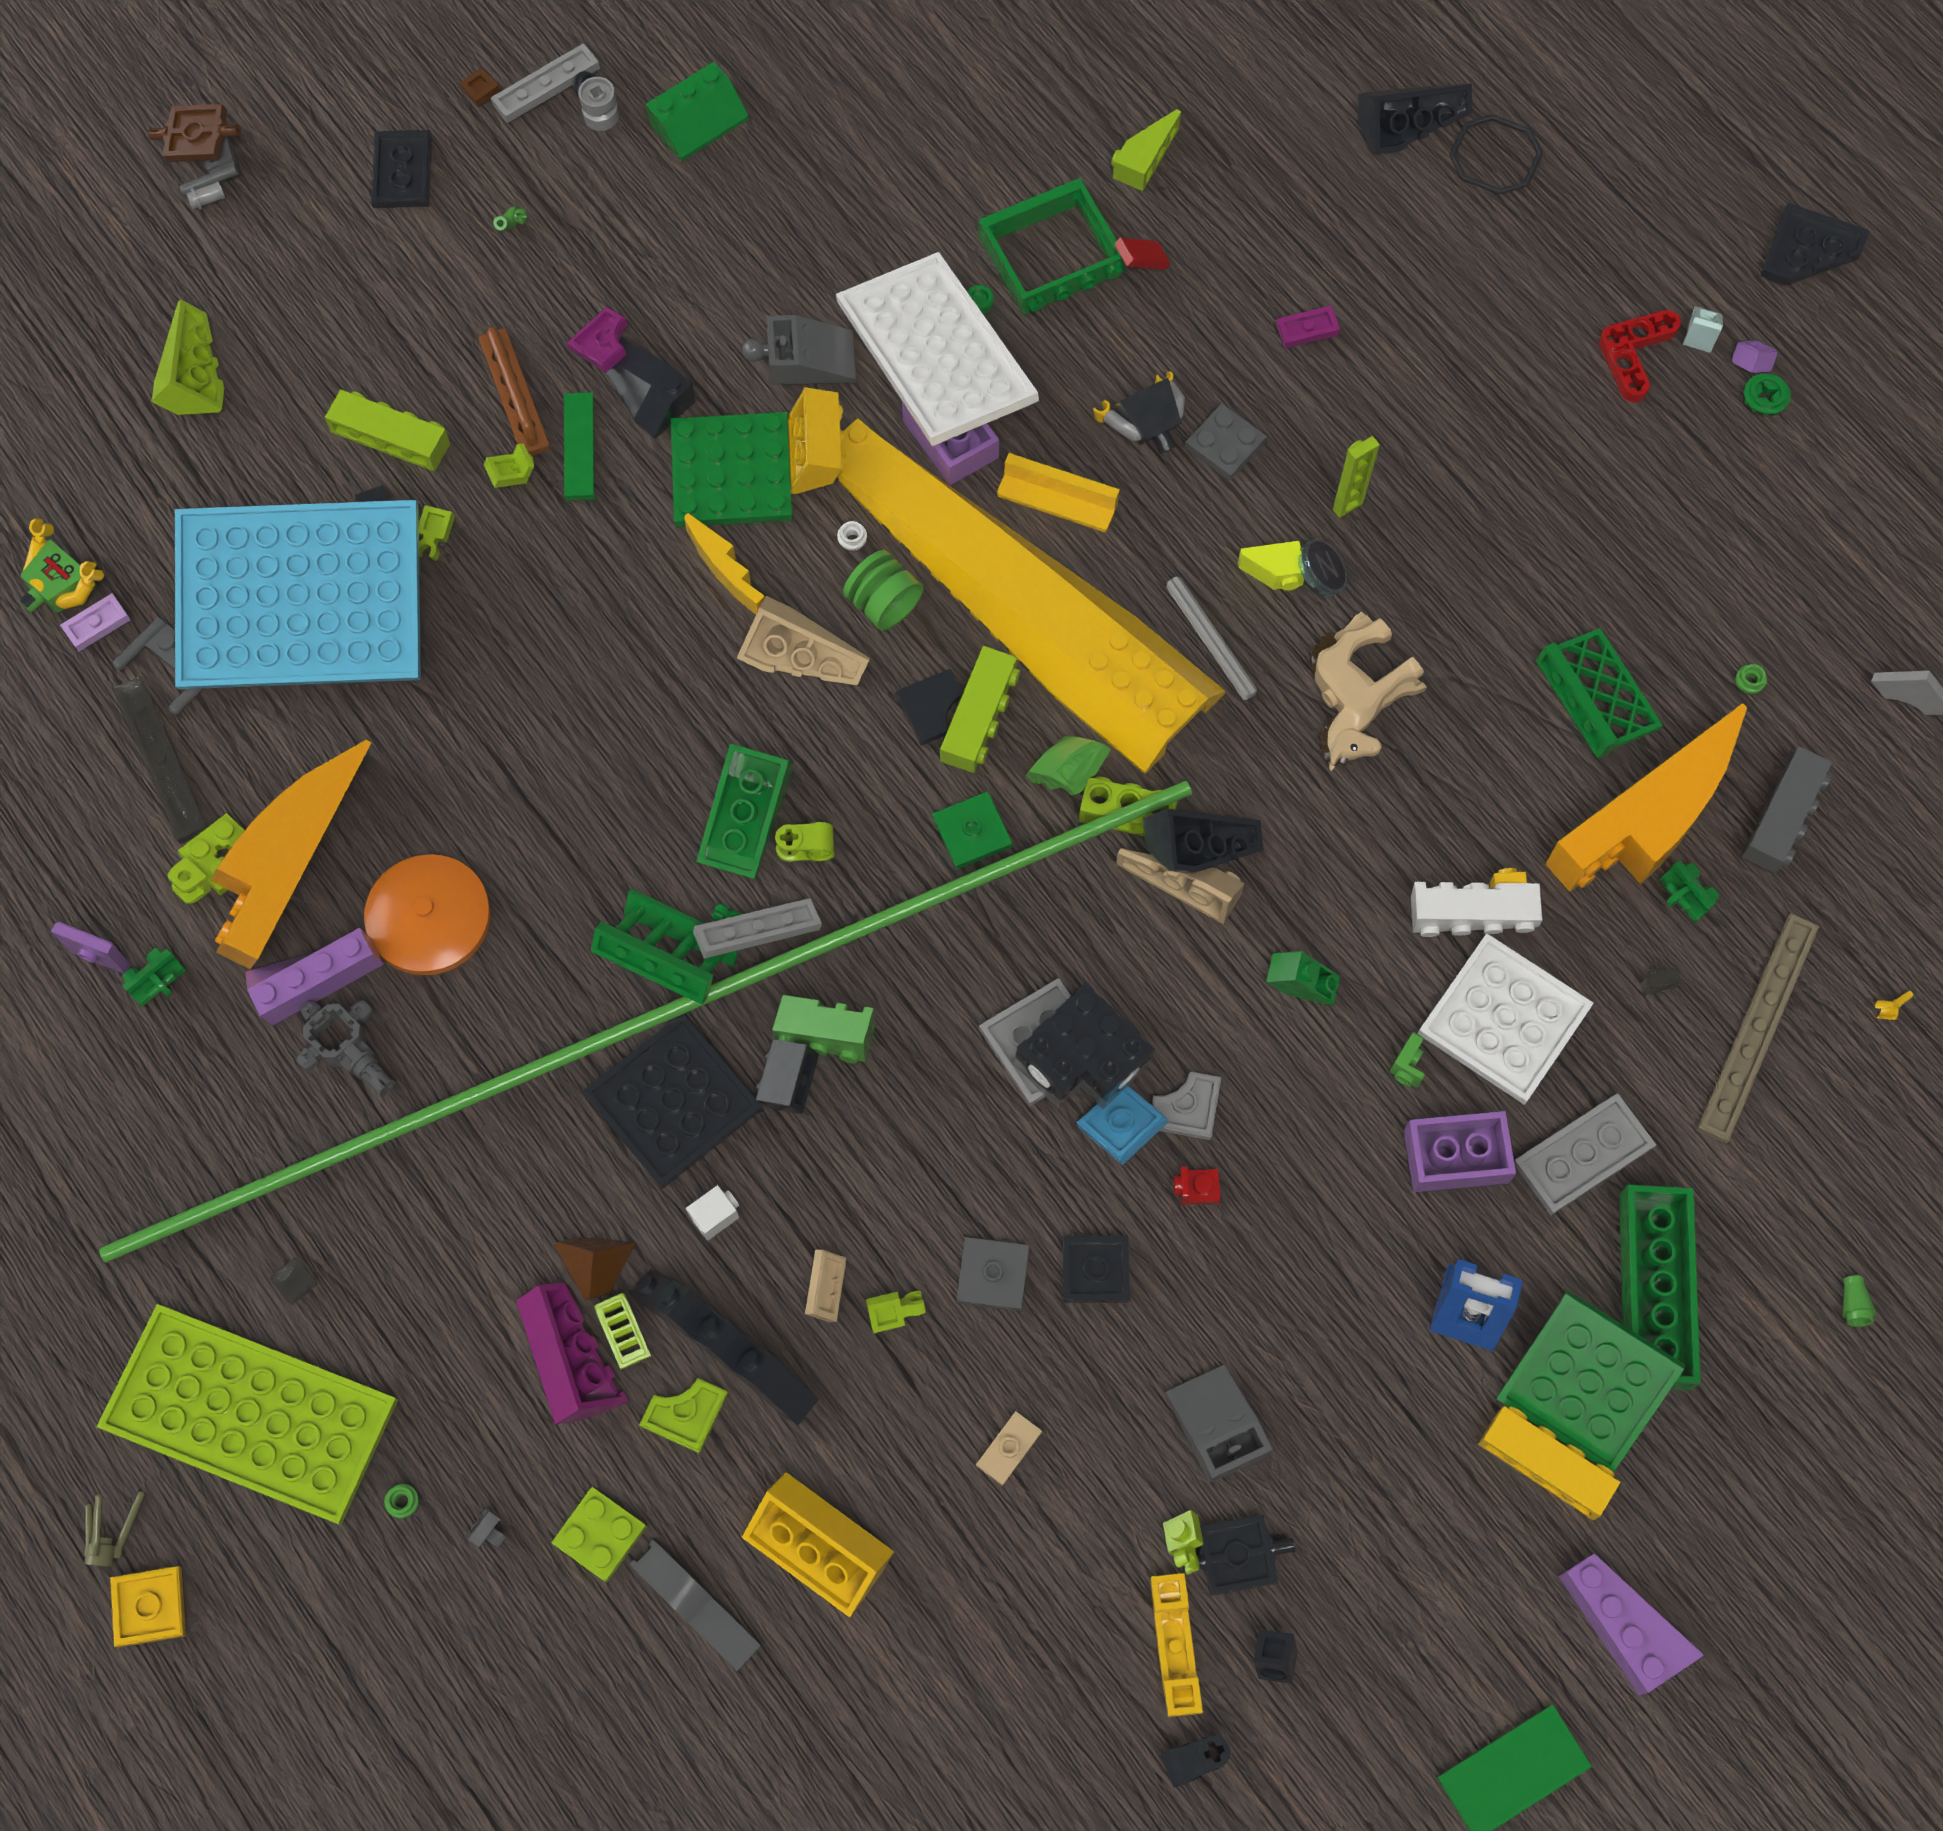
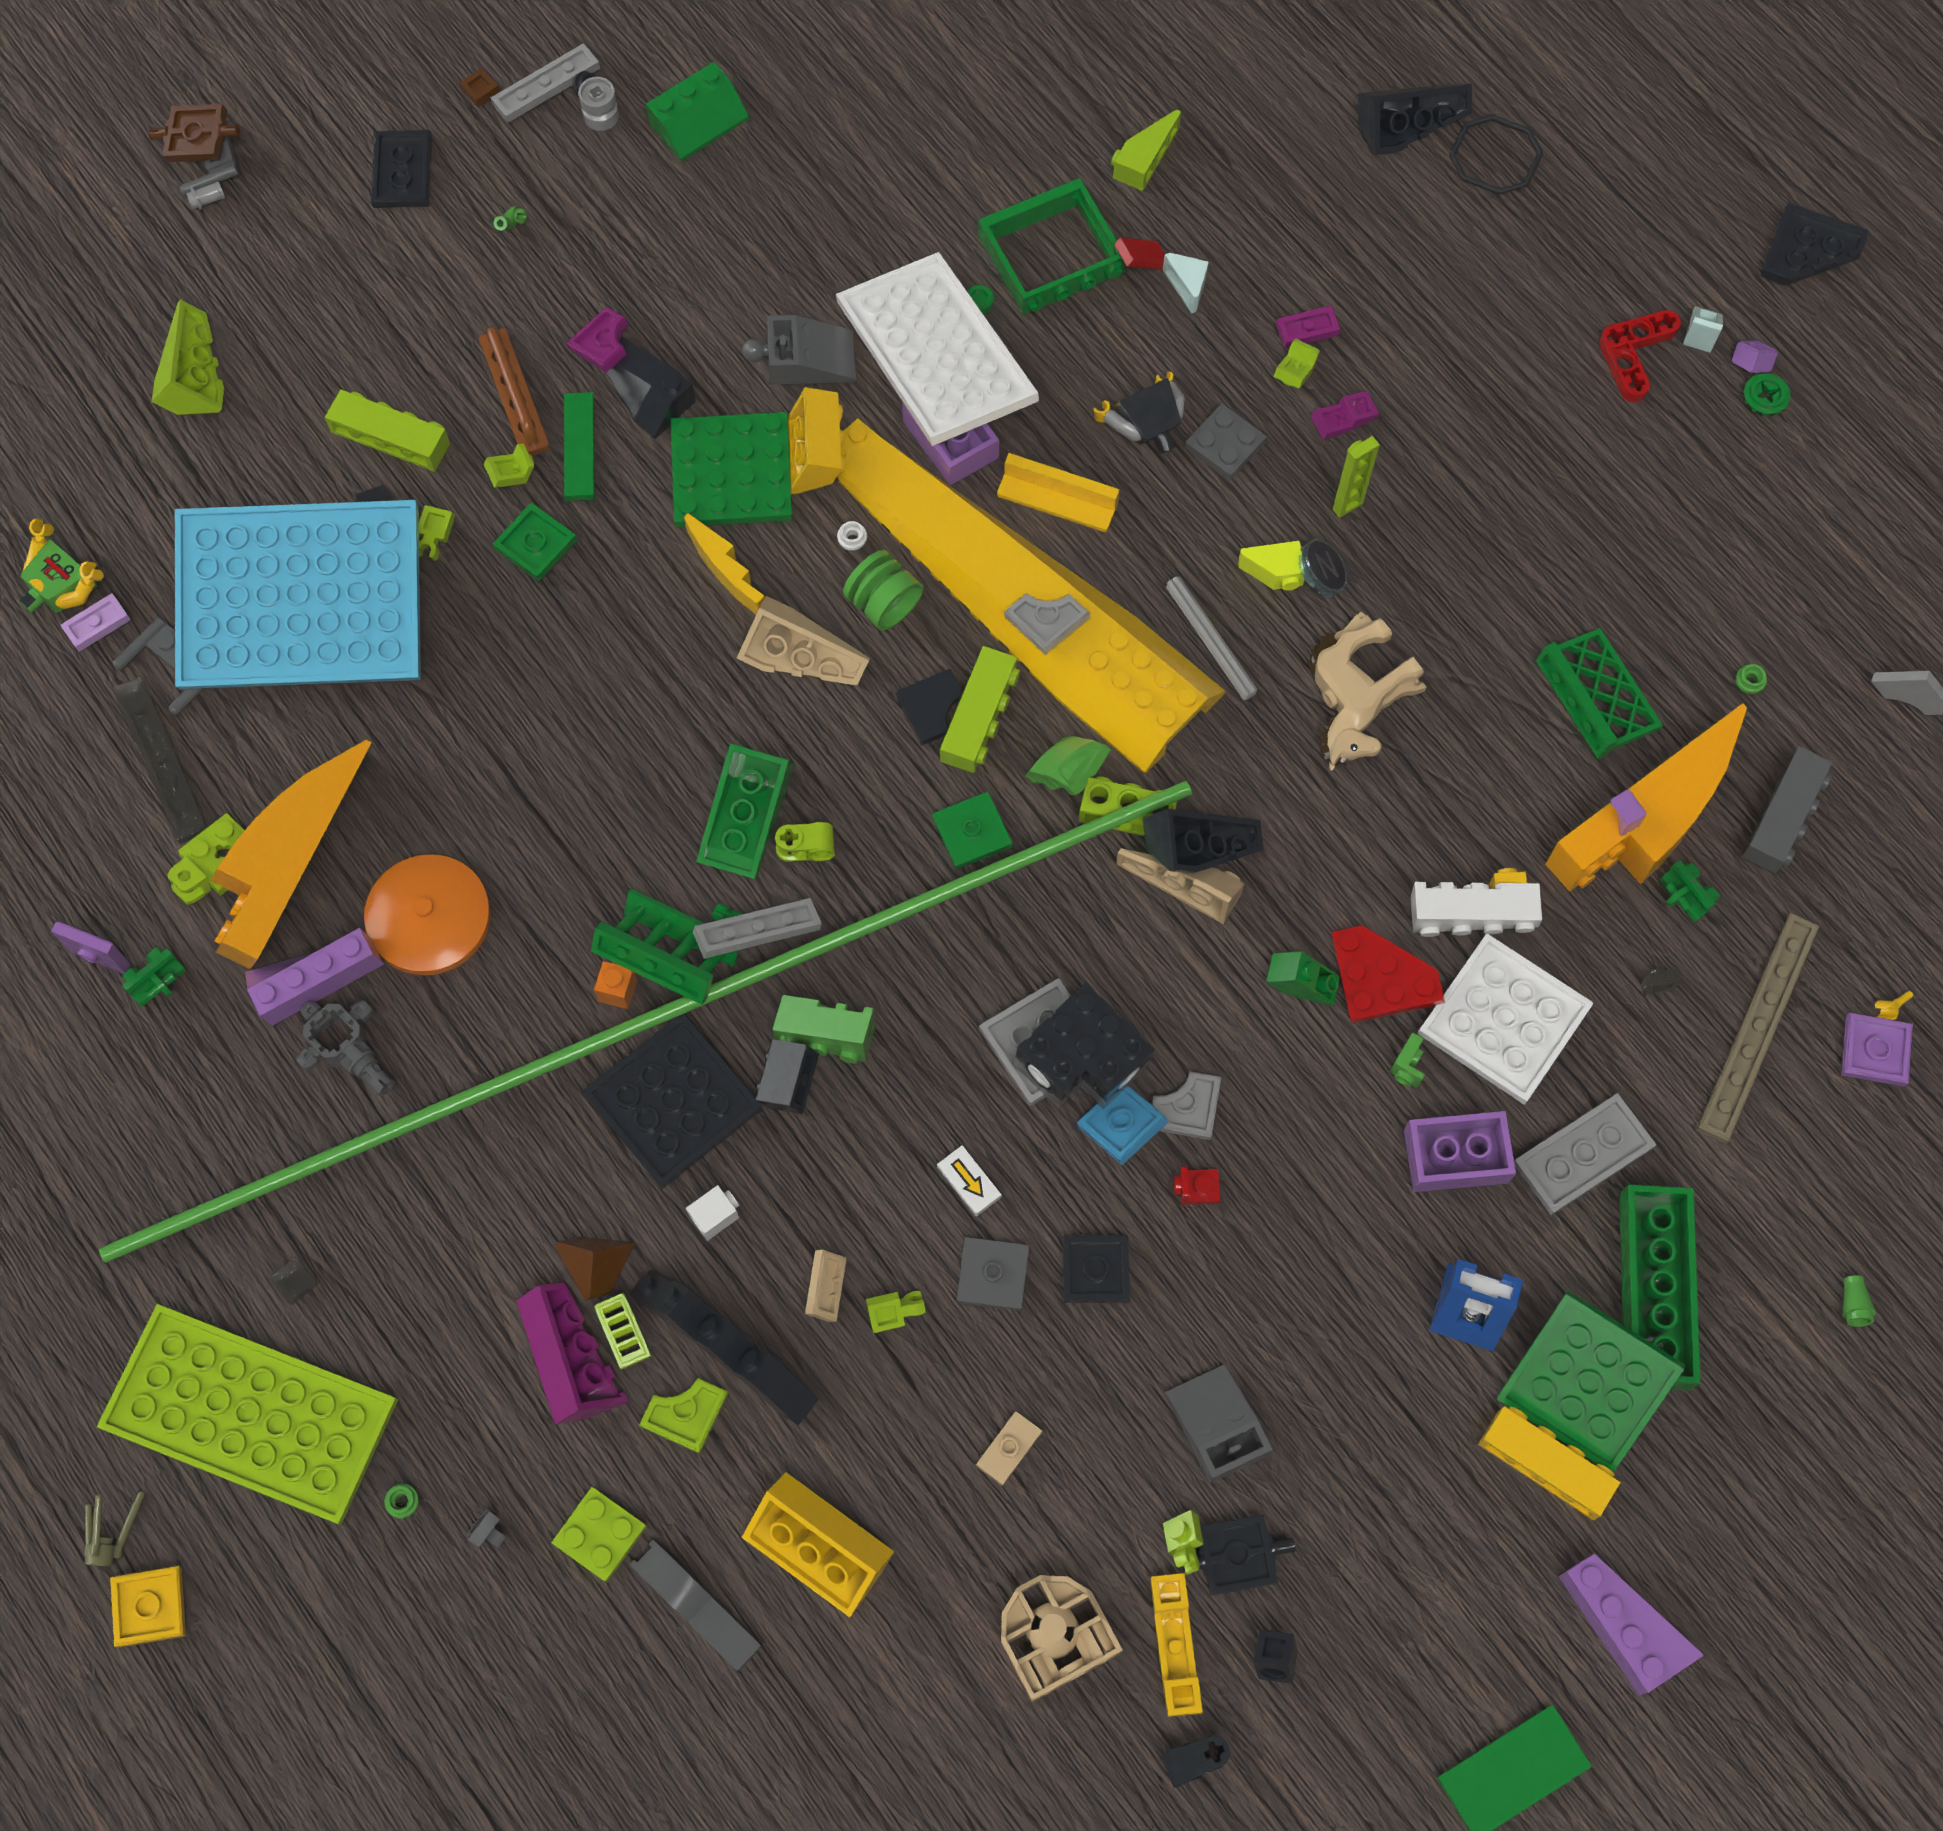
none -> green plate [492,503,577,582]
none -> orange brick [594,961,638,1009]
none -> white tile [937,1146,1002,1216]
none -> tan connector [1001,1575,1123,1702]
none -> light grey tile [1004,593,1090,655]
none -> light aqua slope [1163,252,1209,313]
none -> lime bracket [1273,339,1320,389]
none -> magenta slope [1311,391,1380,440]
none -> red plate [1331,925,1445,1023]
none -> medium lavender slope [1610,790,1647,836]
none -> medium lavender plate [1841,1013,1913,1087]

